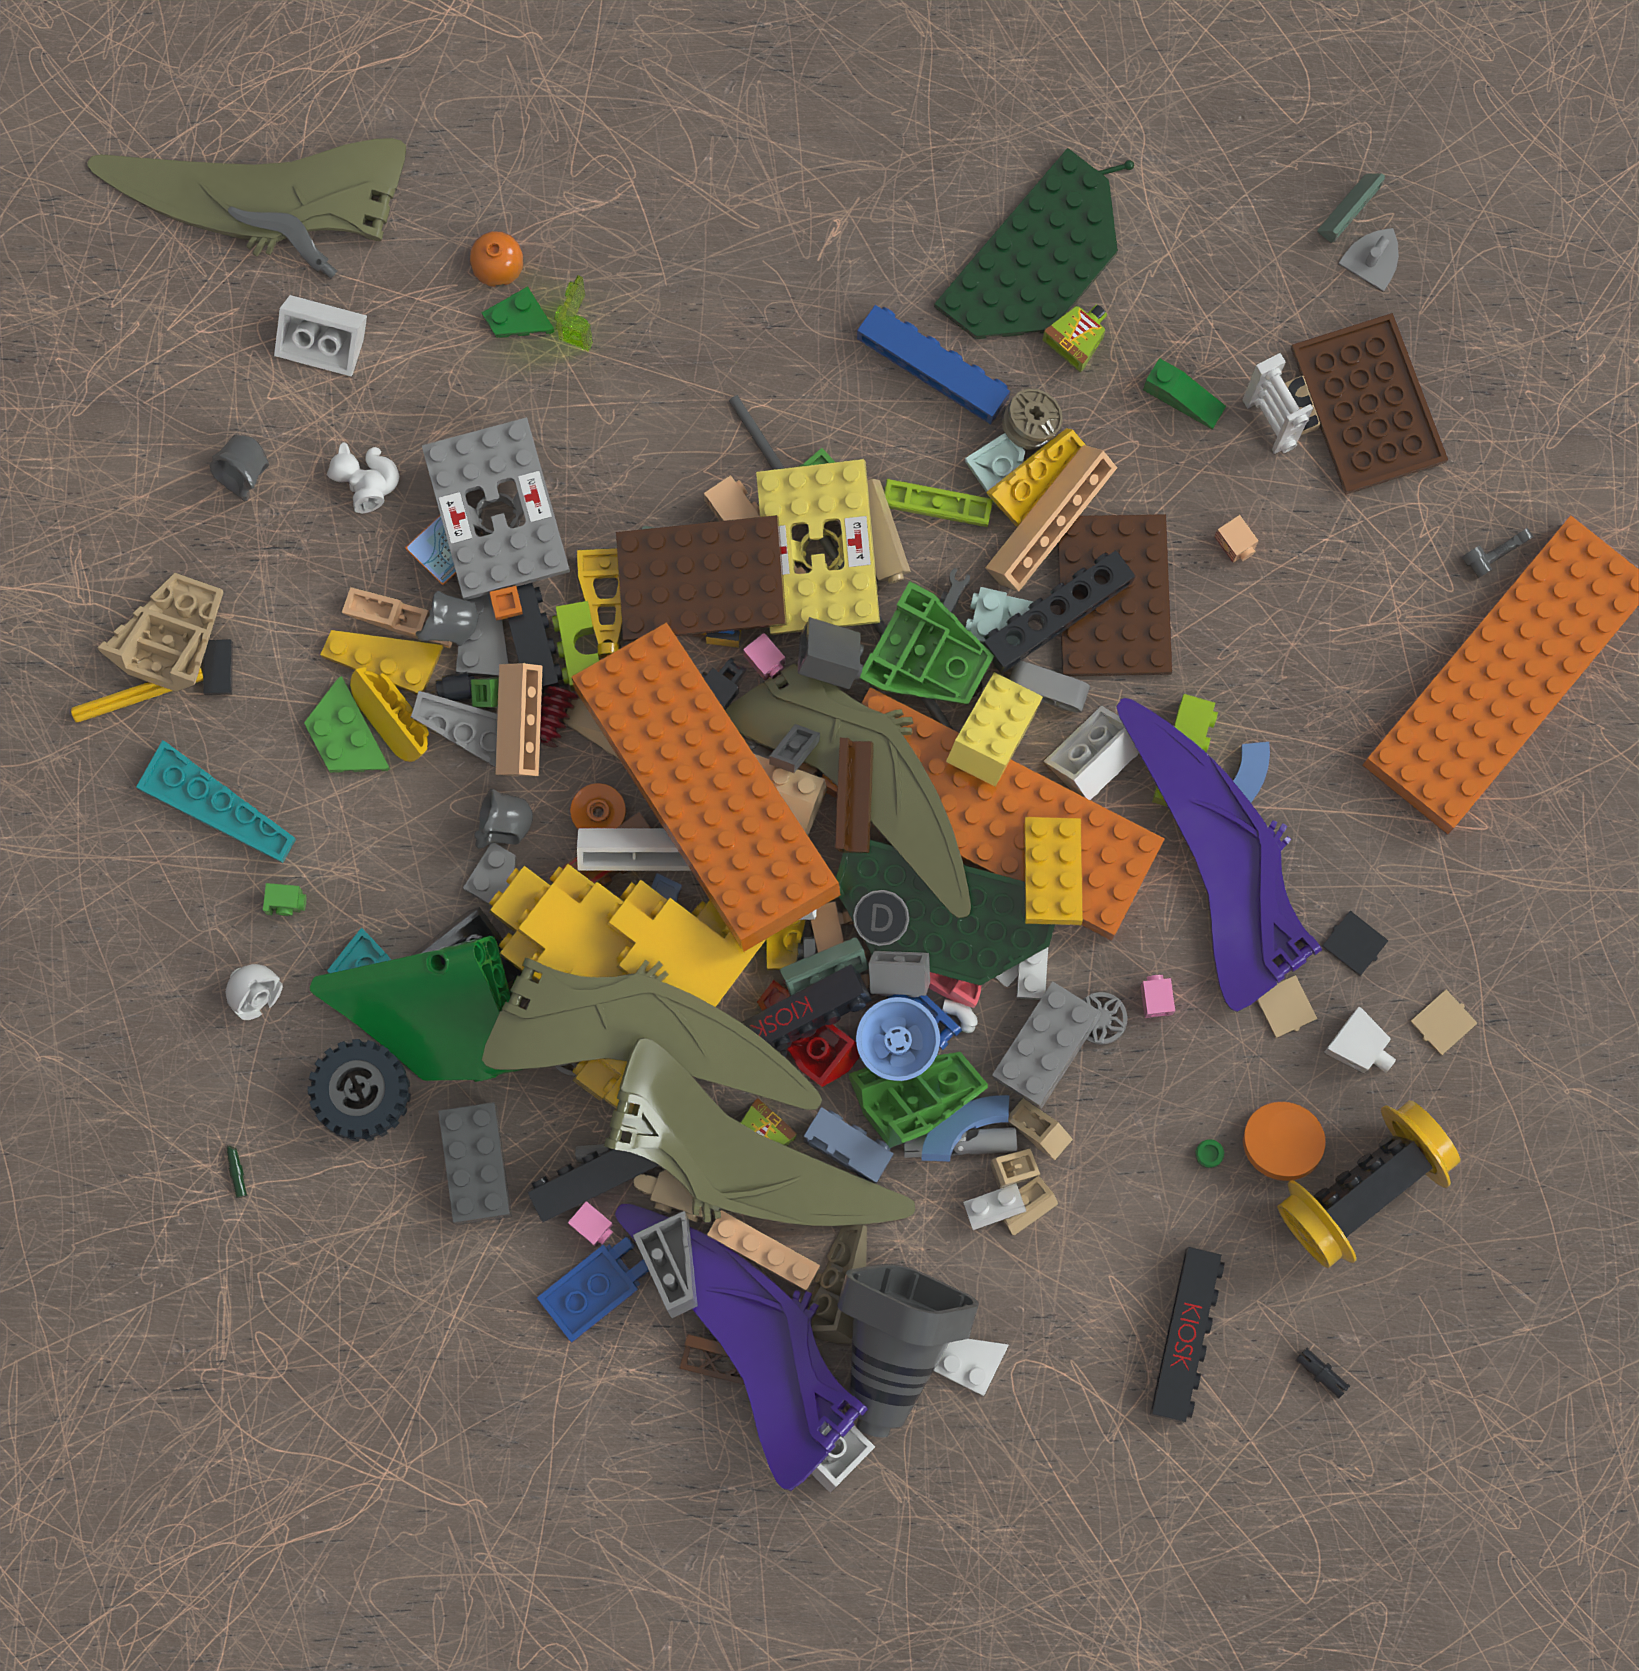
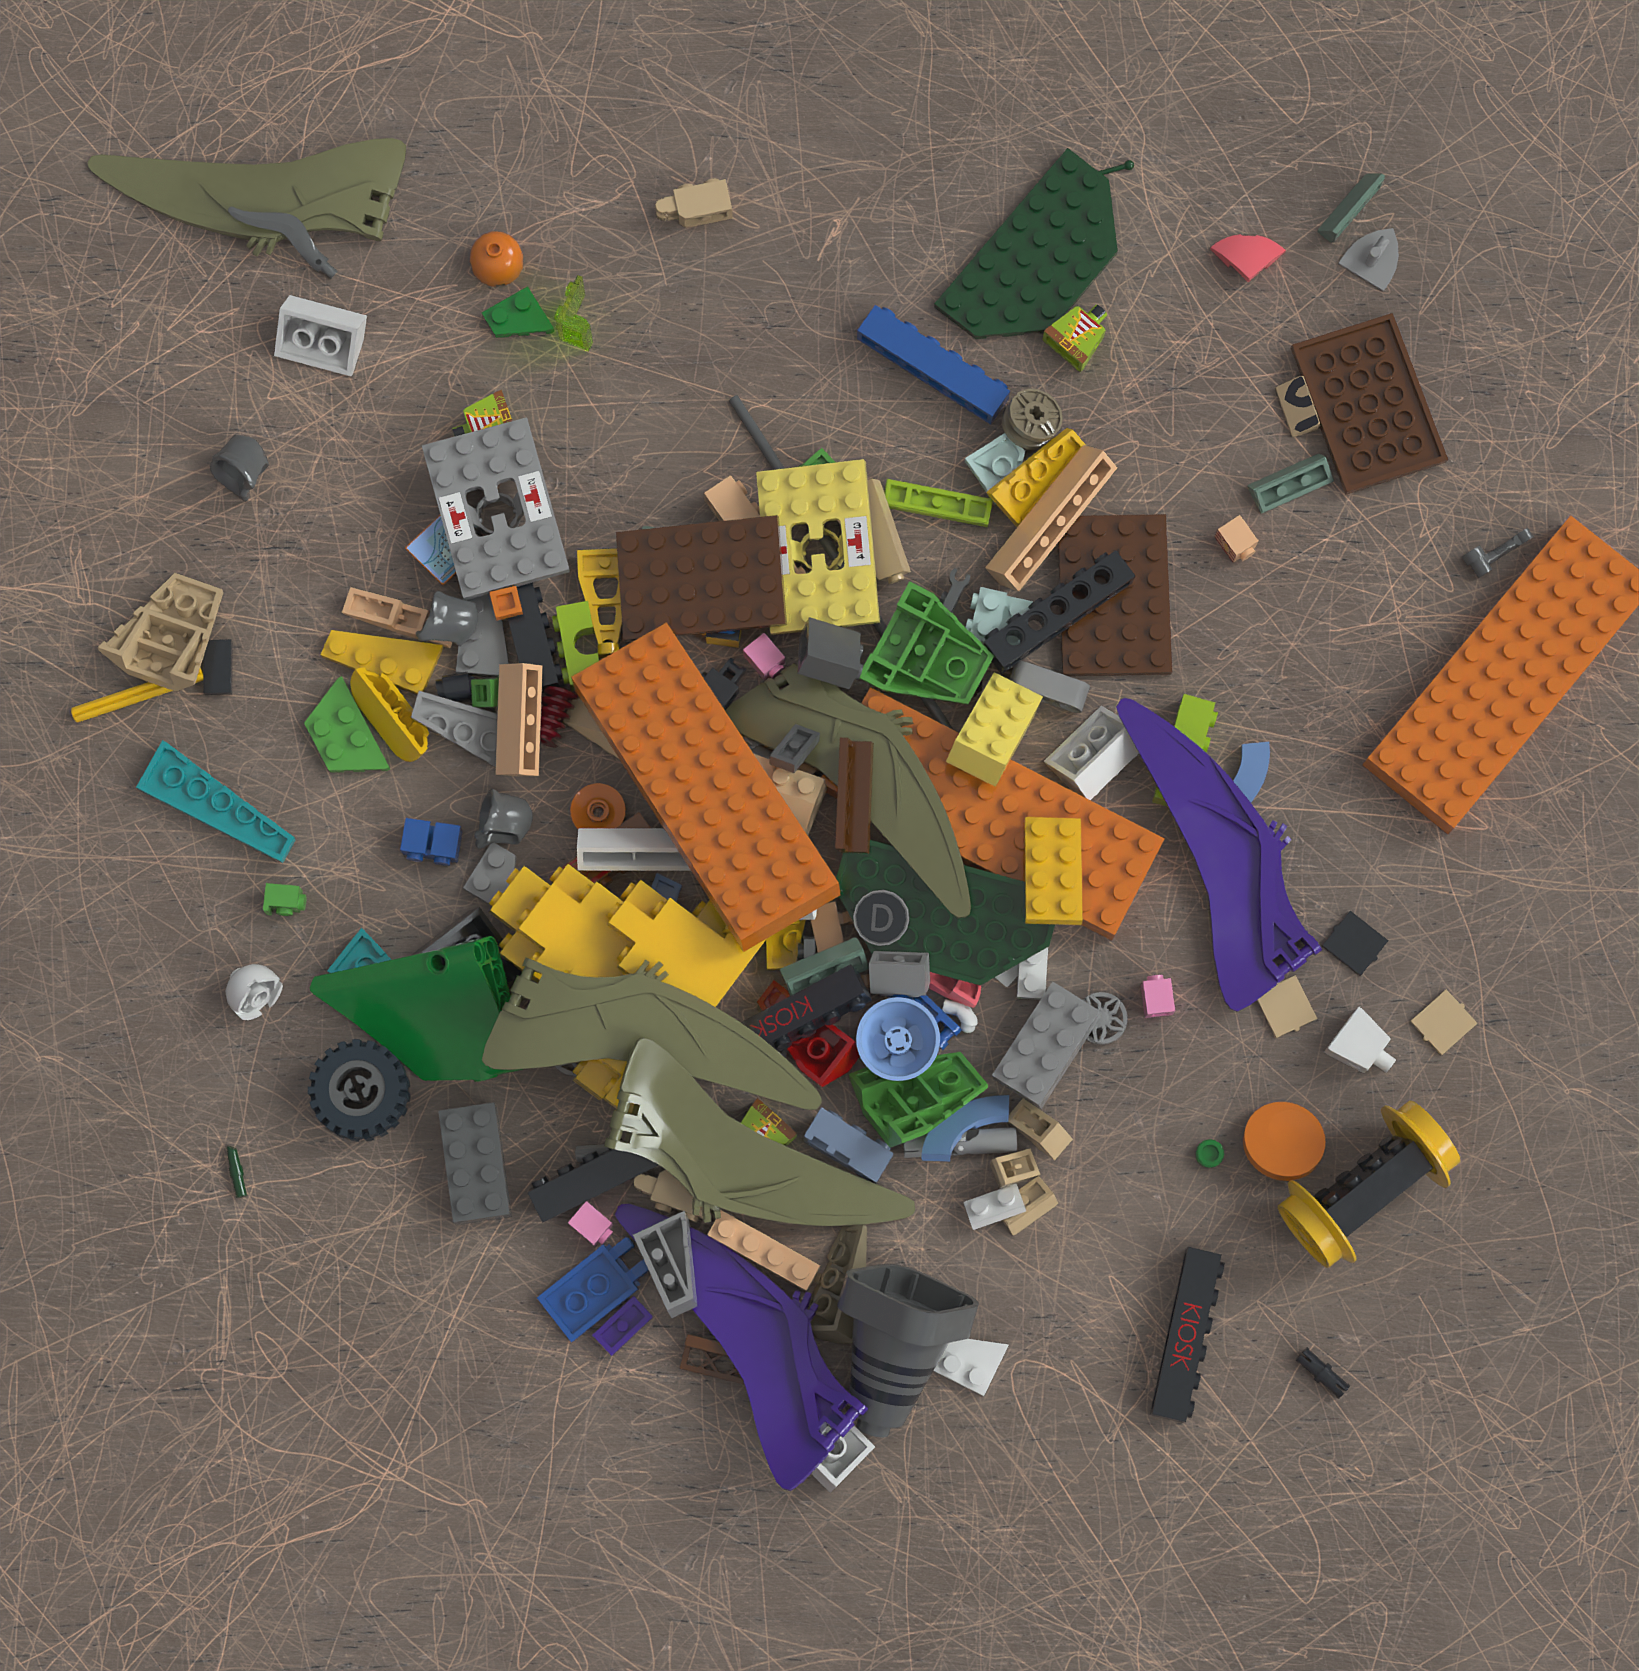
white animal [327,442,400,514] -> none
green slope [1143,358,1226,430] -> none
white fence [1243,353,1313,454] -> none
none -> blue piece [400,818,463,866]
none -> torso [452,390,512,437]
none -> dark purple plate [592,1296,653,1356]
none -> tan hinge [655,178,733,228]
none -> coral brick [1210,234,1286,282]
none -> sand green slope [1247,454,1334,514]

